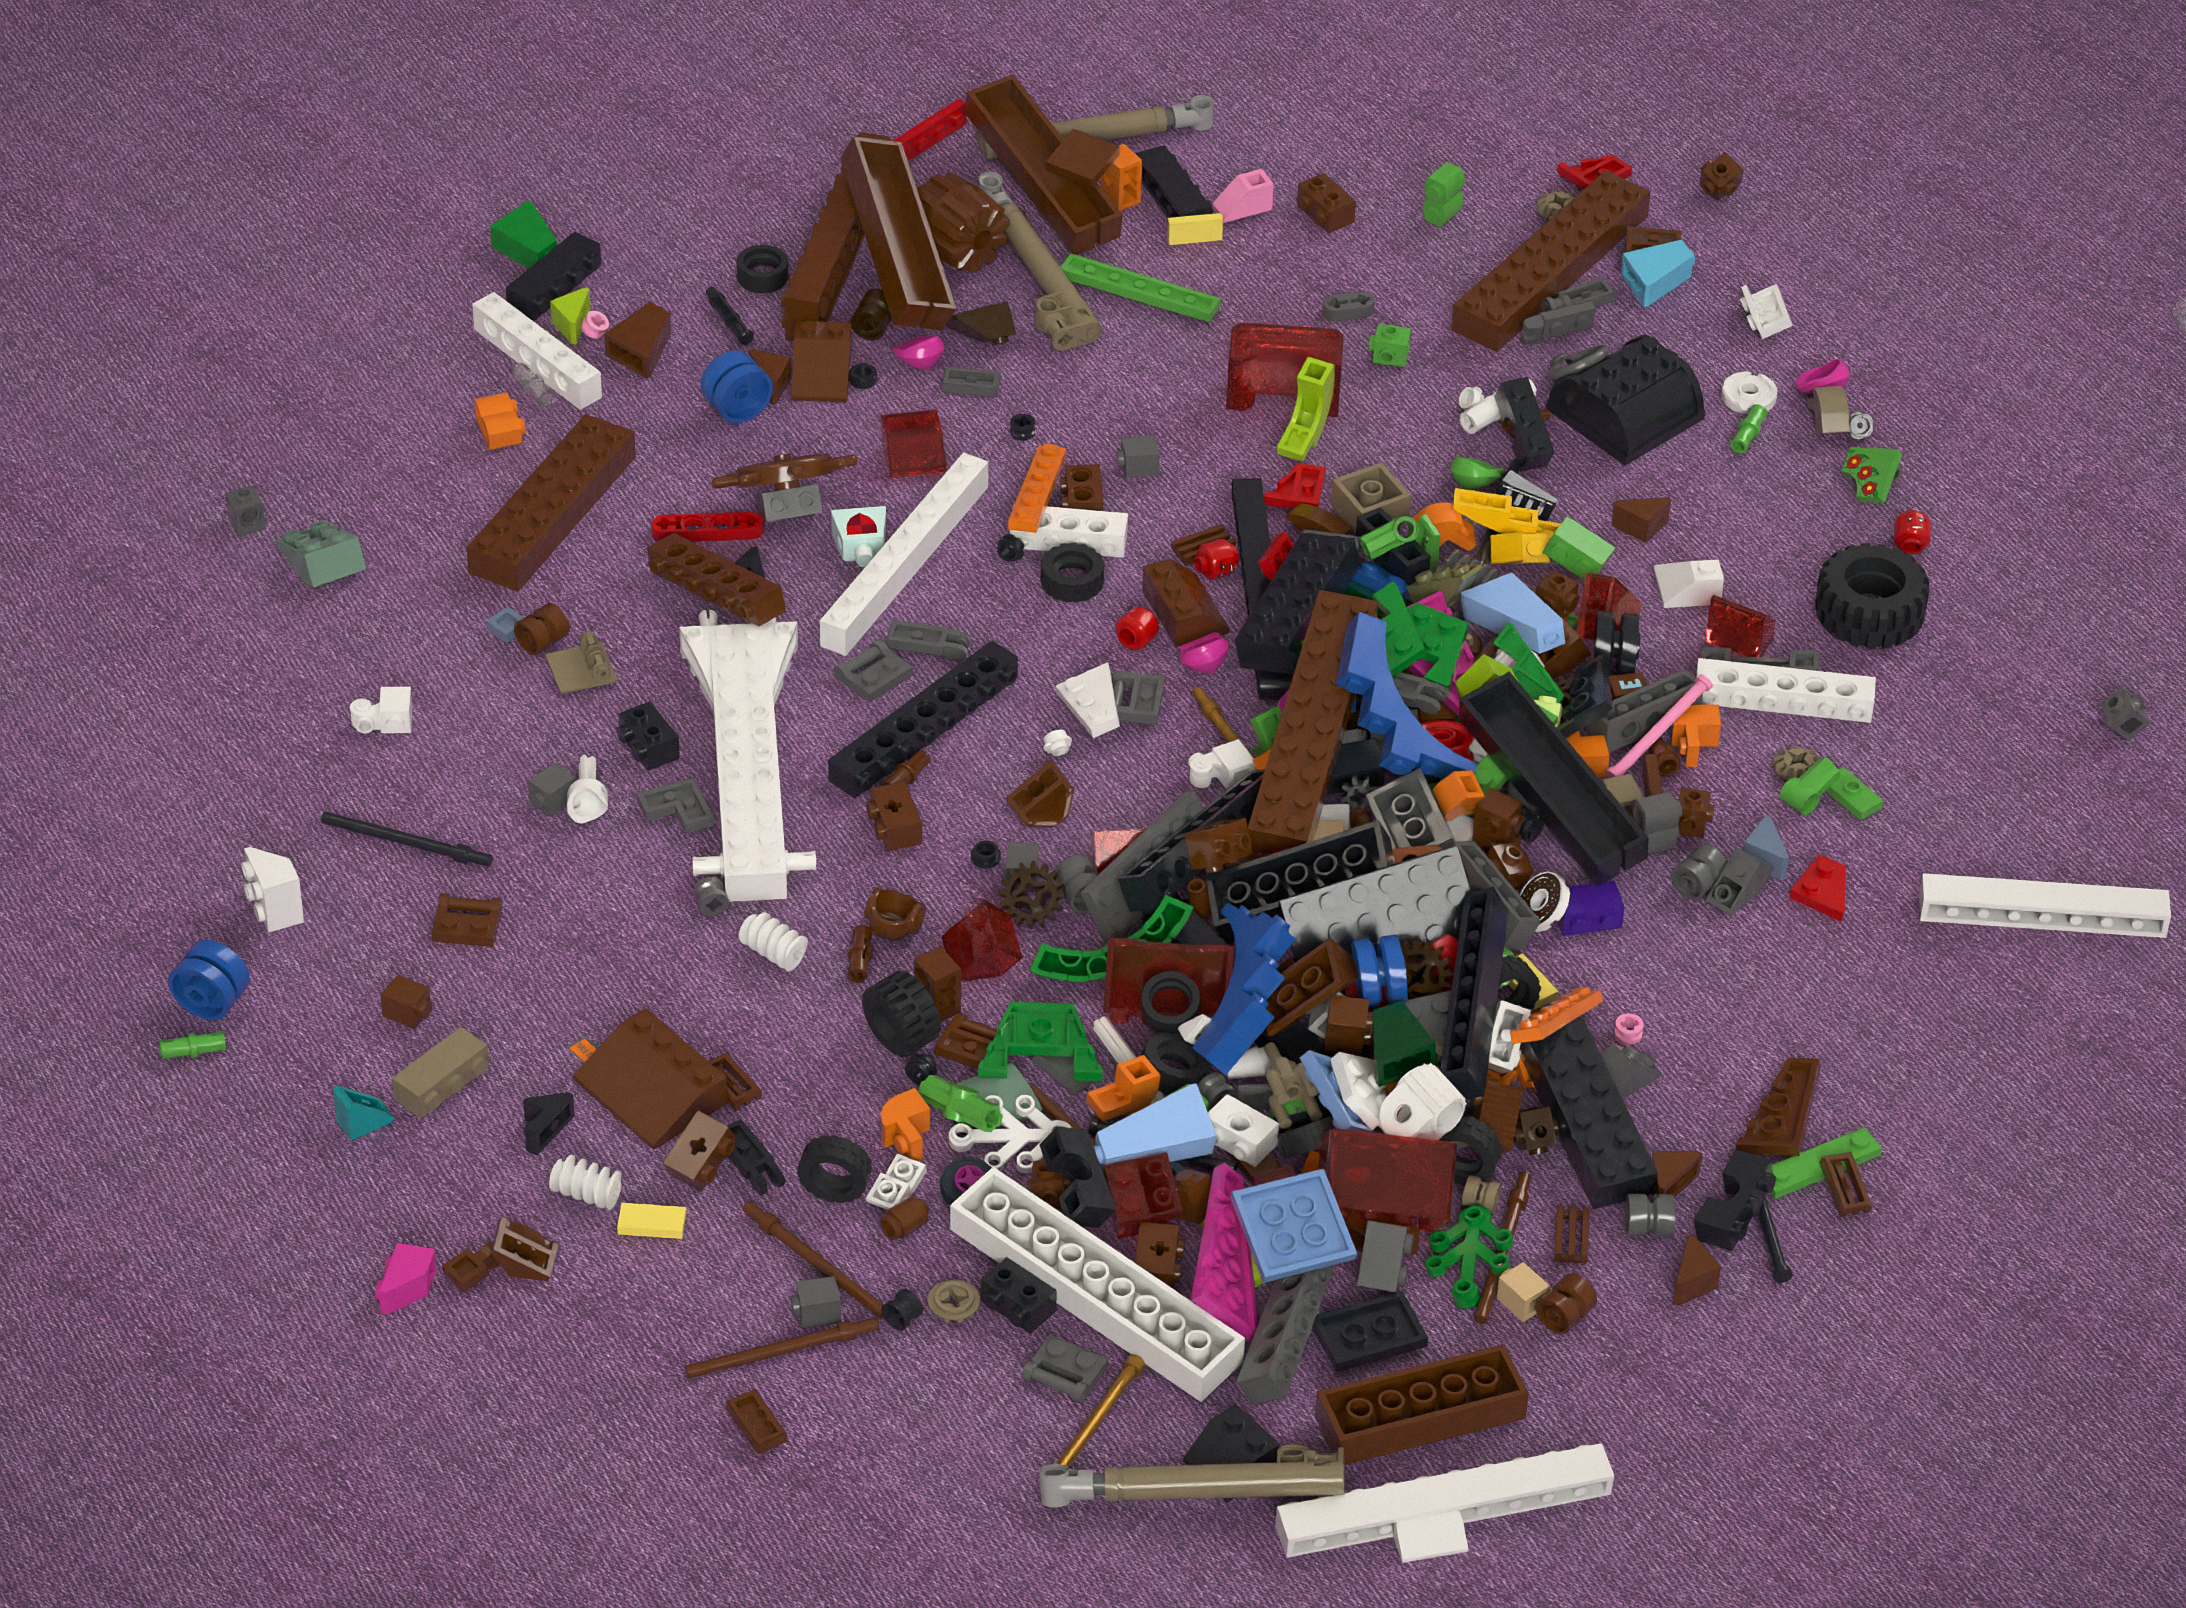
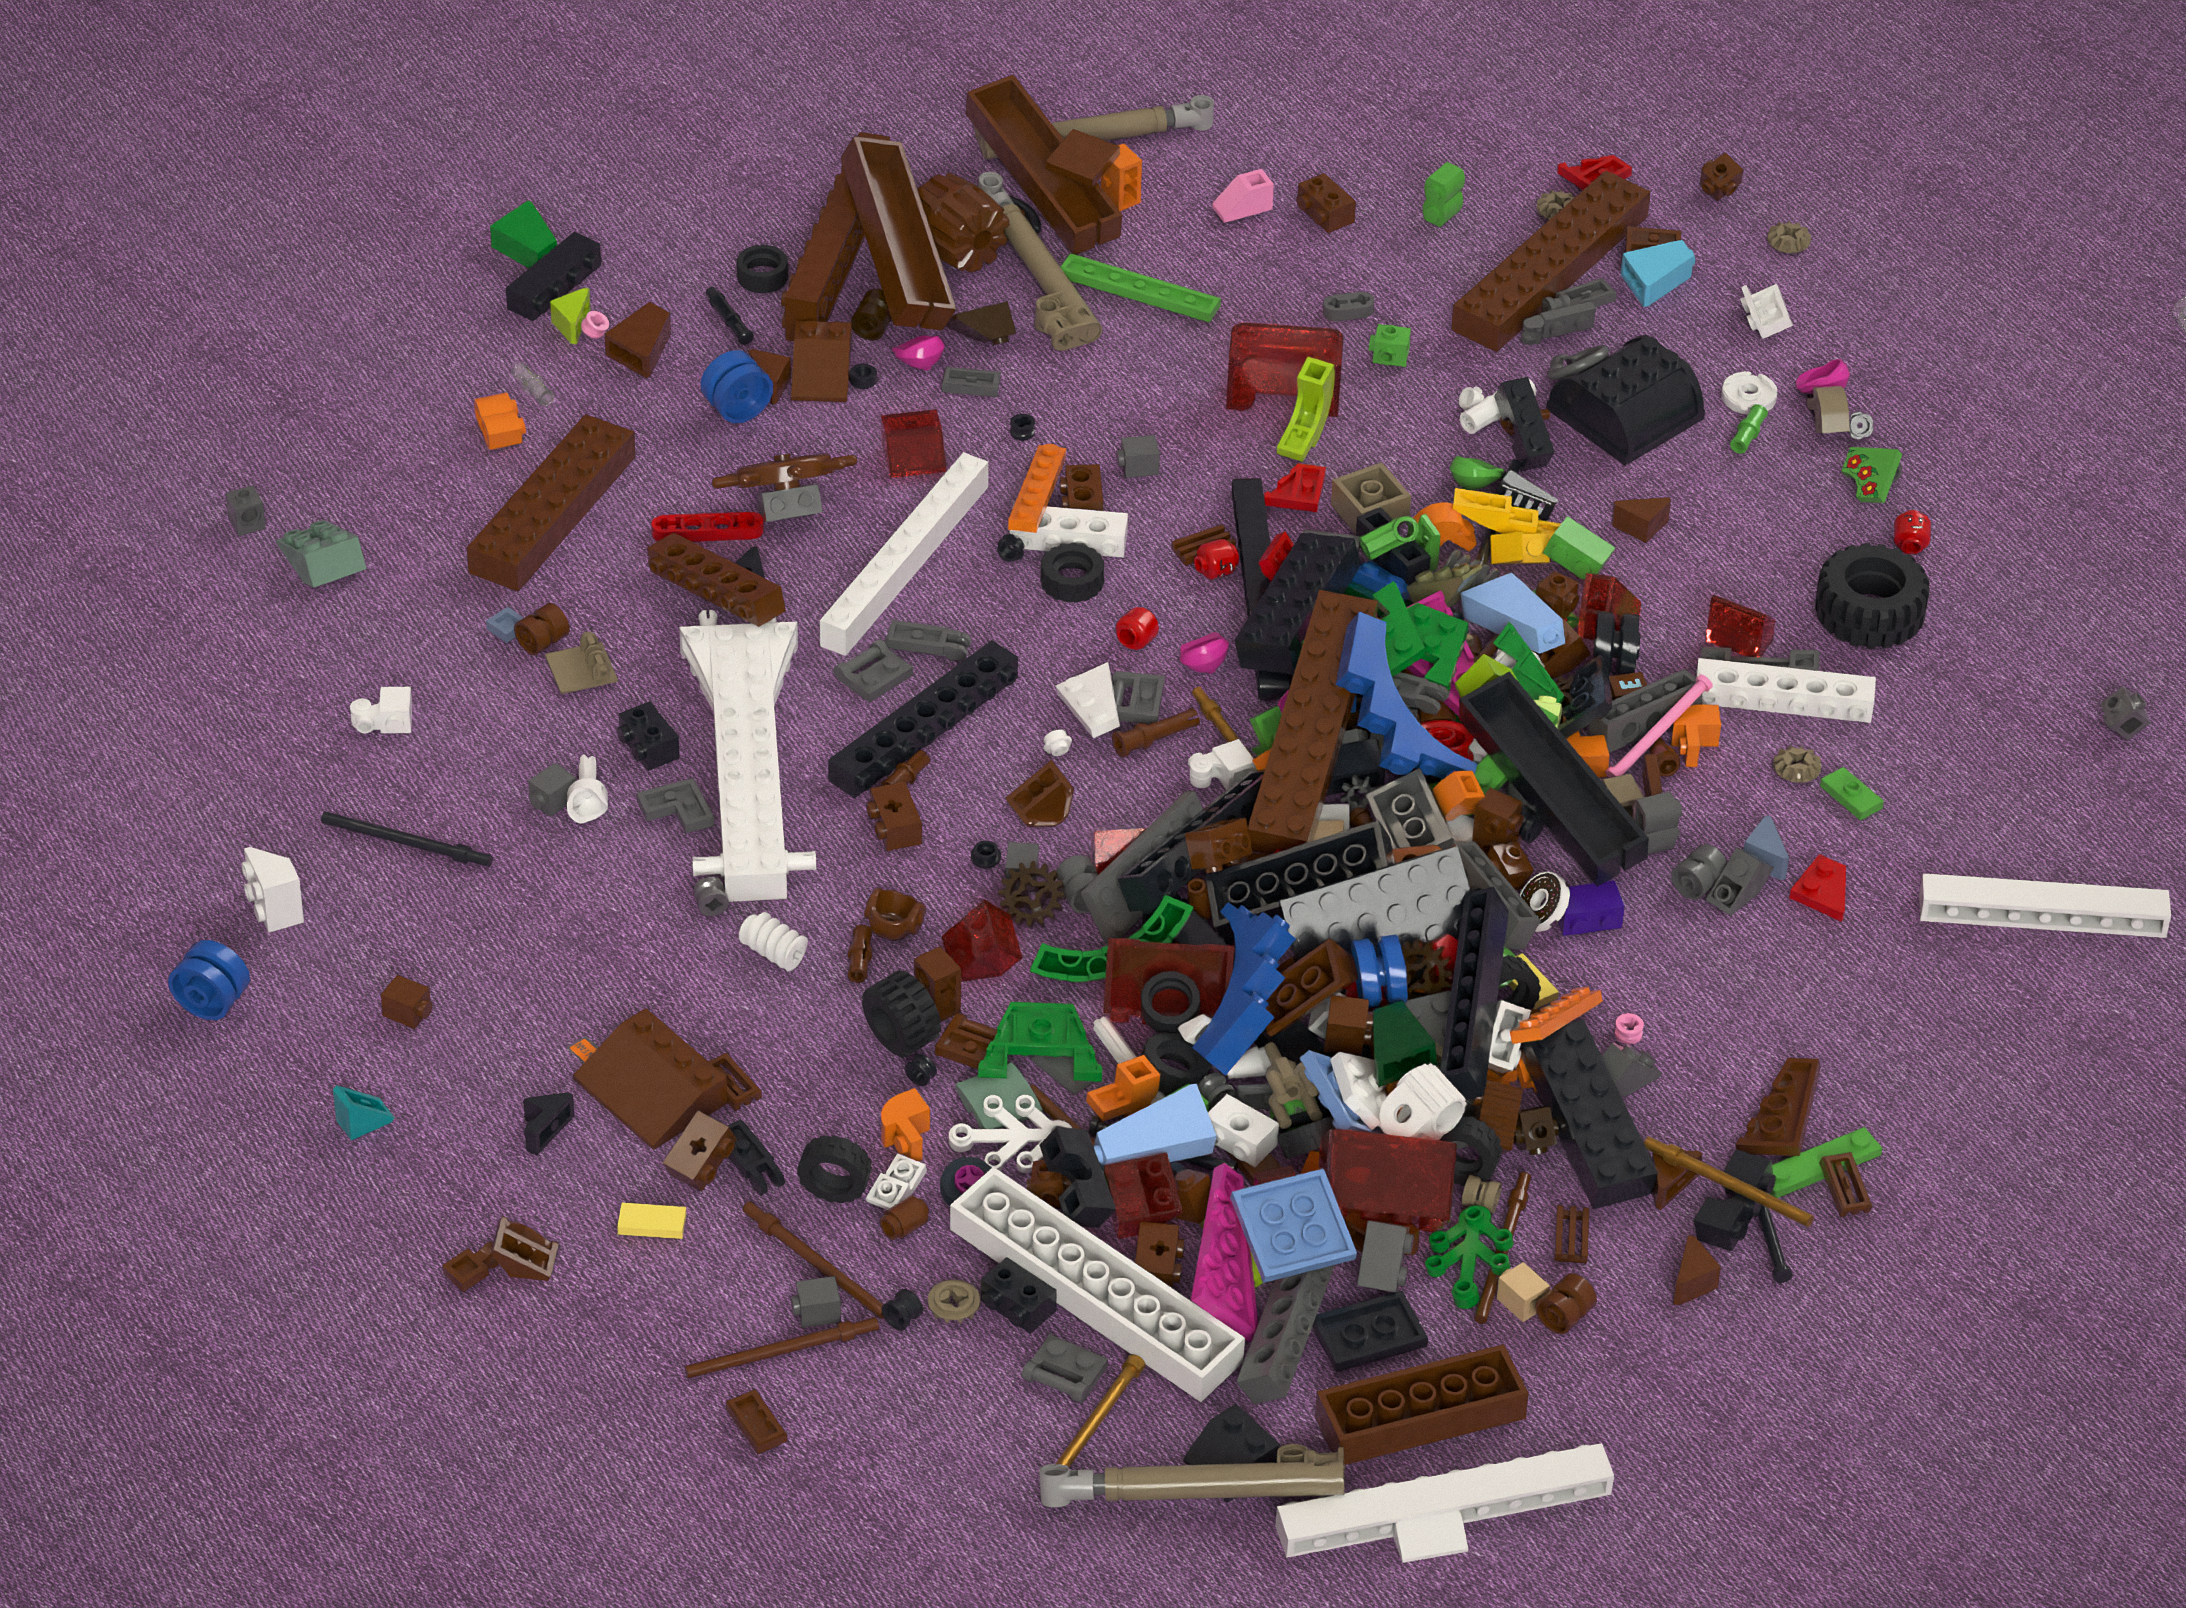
bright green pin [159,1031,226,1060] -> none
dark pink slope [375,1243,437,1314] -> none
dark tan brick [392,1027,489,1119] -> none
reddish brown plate [431,893,503,947] -> none
white brick [472,292,602,410] -> none
white piece [549,1155,622,1211] -> none
light aqua torso [831,506,886,567] -> none
red plate [893,99,967,161] -> none
bright green piece [918,1075,1003,1132] -> none
black brick [1135,145,1213,218] -> none
reddish brown slope [1142,559,1230,647] -> none
light yellow tile [1167,213,1223,245] -> none
reddish brown slope [1286,503,1353,535] -> none
dark grey wheel [1625,1194,1675,1236] -> none
white slope [1653,560,1724,608] -> none
reddish brown brick [1674,787,1715,838] -> none
bright green piece [1780,757,1841,816] -> none
none -> black piece [1009,195,1041,234]
none -> reddish brown pin [1112,708,1200,758]
none -> pearl gold bar [1644,1136,1814,1227]
none -> dark tan gear [1767,220,1811,253]

